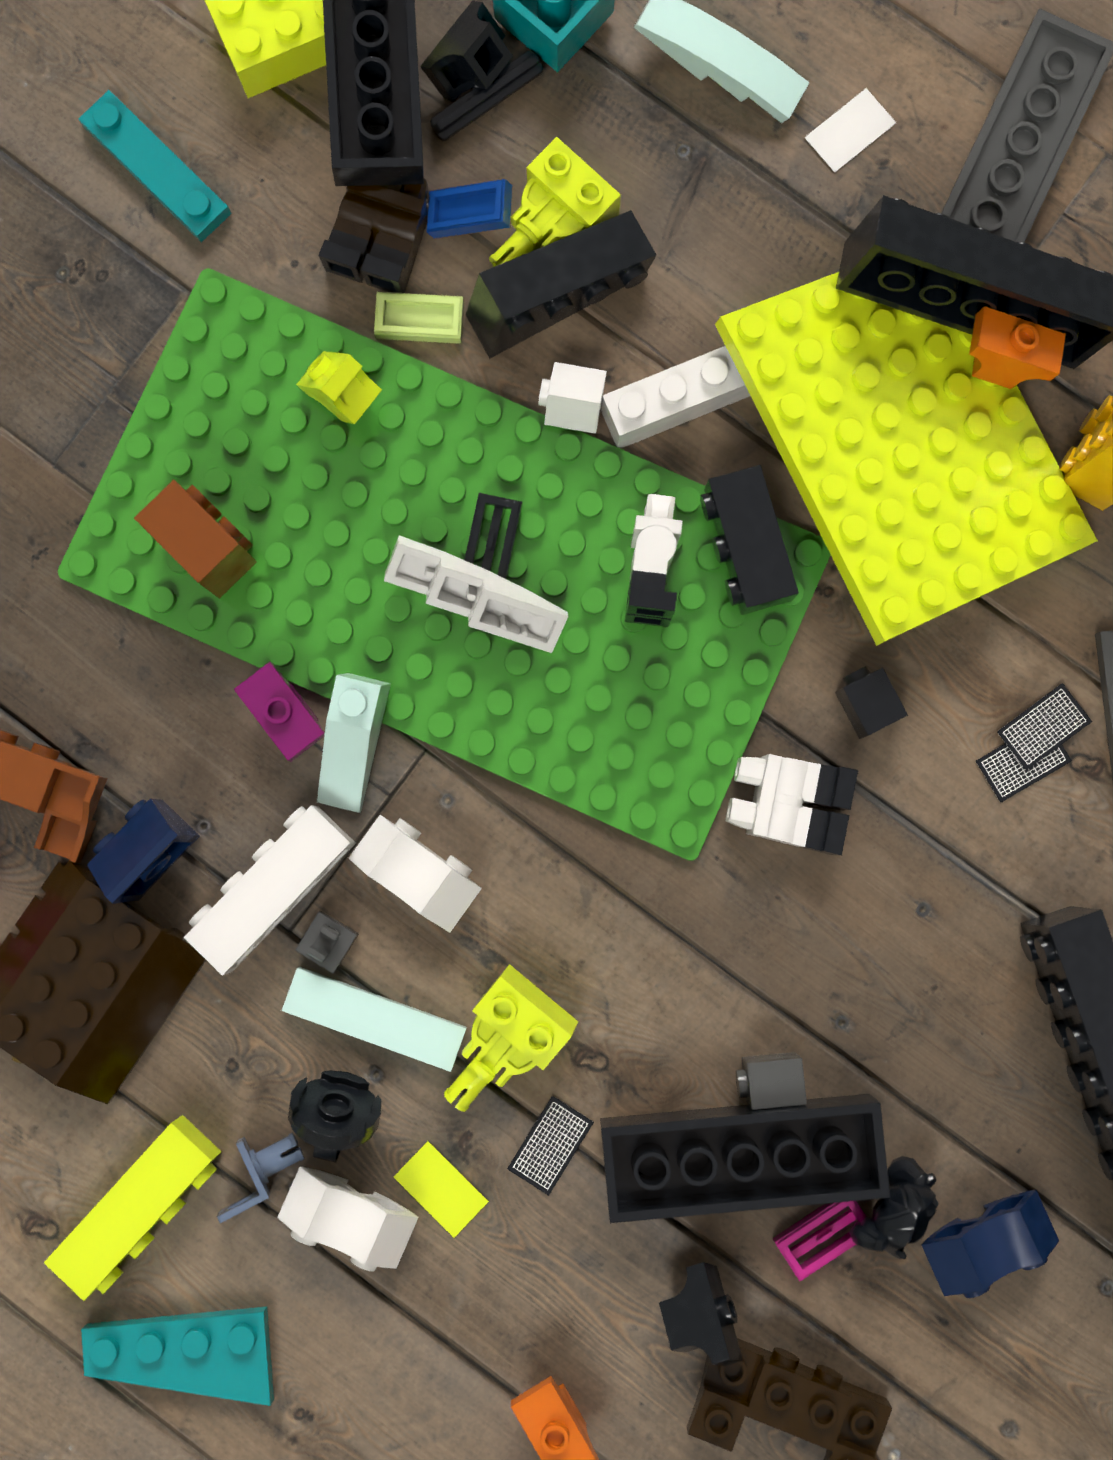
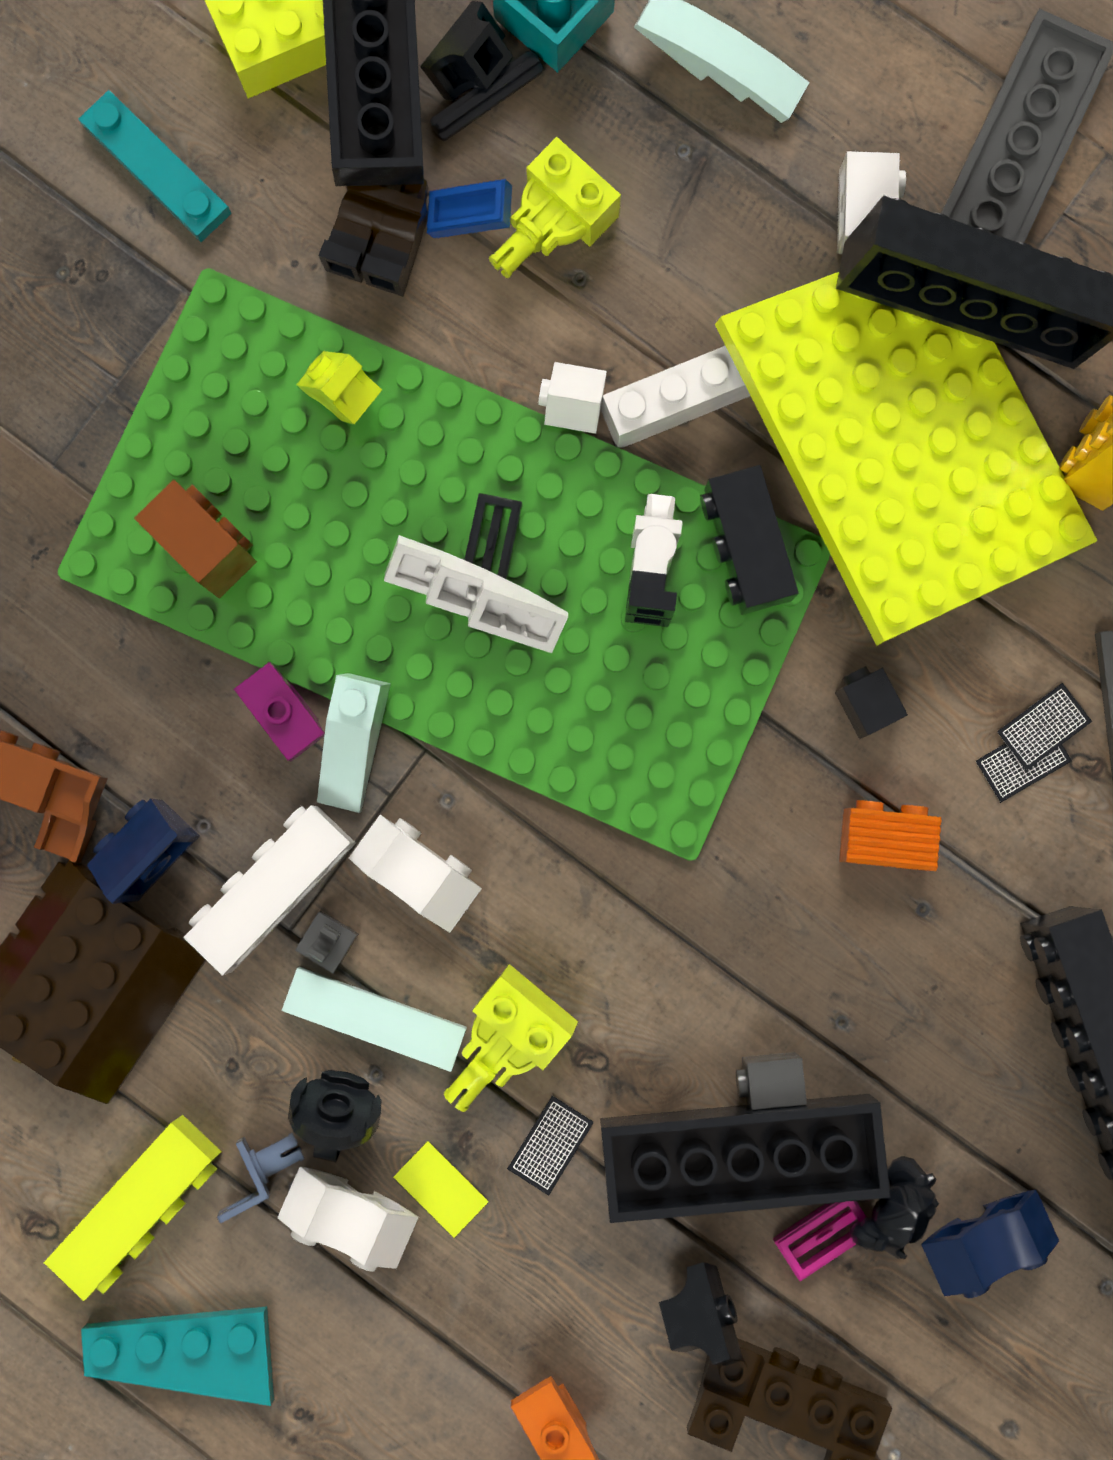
yellowish green tile [374,292,464,344] -> none
black wedge [465,210,656,358] -> none
white hips [725,754,858,856] -> none
white sticker [805,88,896,172] -> none
orange brick [969,306,1066,389] -> none
none -> white brick [837,151,906,254]
none -> orange brick [839,800,942,871]

